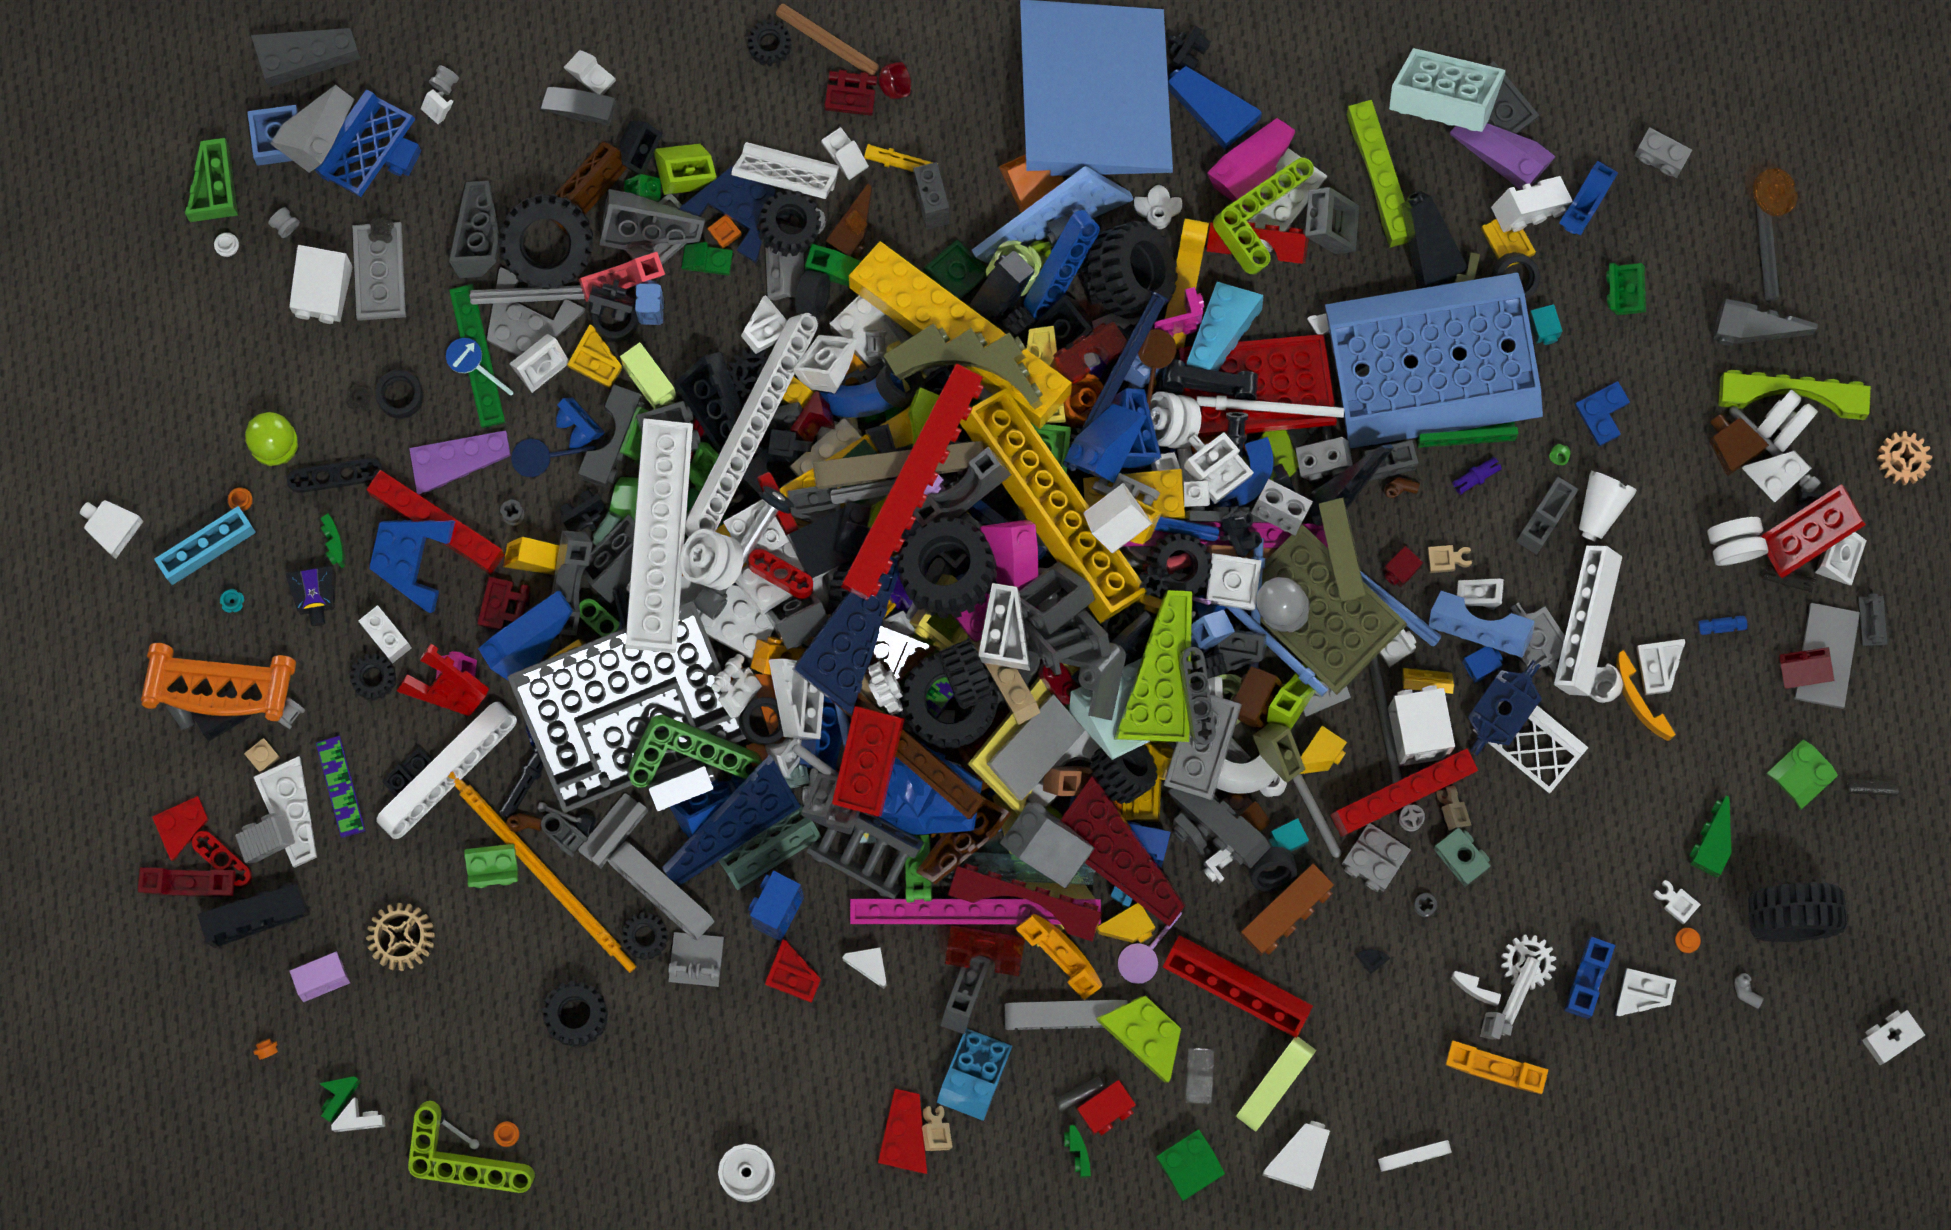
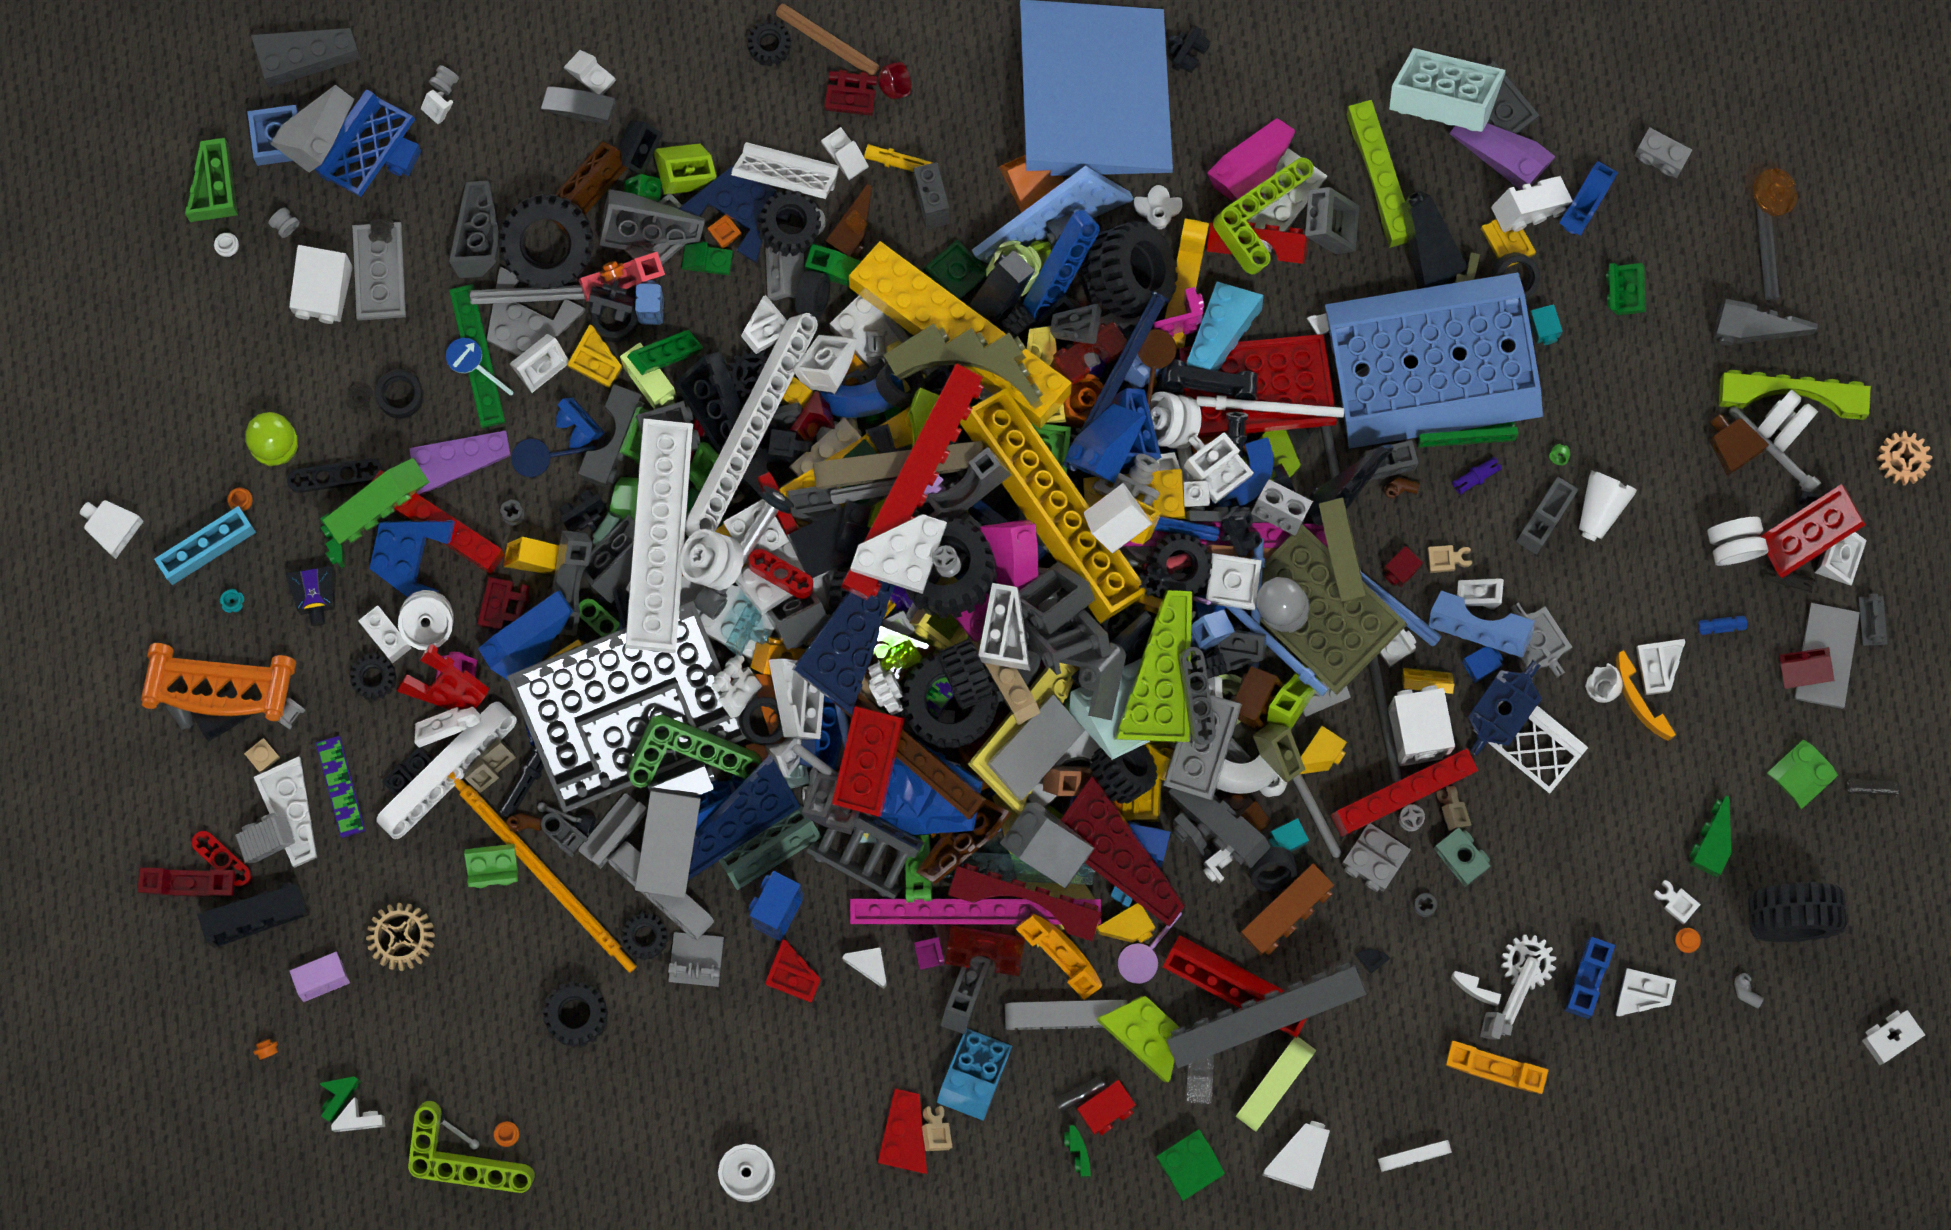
red wing [152,796,209,861] -> none
dark red plate [1039,663,1079,705] -> none
blue slope [1168,66,1262,150] -> none
light grey brick [1296,437,1353,482] -> none
white brick [1554,546,1622,696] -> none
blue plate [1575,381,1630,447] -> none
white wing [1742,451,1812,502] -> none
none -> bright green wedge [323,458,430,544]
none -> white wheel [398,590,454,650]
none -> white hinge [414,707,481,748]
none -> dark tan slope [464,738,516,793]
none -> orange plate [600,261,624,281]
none -> green tile [627,330,703,375]
none -> light grey tile [635,791,701,898]
none -> clear light blue tile [725,601,768,656]
none -> white plate [850,515,947,594]
none -> clear neon green bracket [880,639,922,671]
none -> magenta panel [914,937,944,970]
none -> light grey wheel [932,545,961,577]
none -> dark grey wing [1050,304,1101,344]
none -> light grey wheel [1129,454,1159,485]
none -> dark grey brick [1167,962,1367,1068]

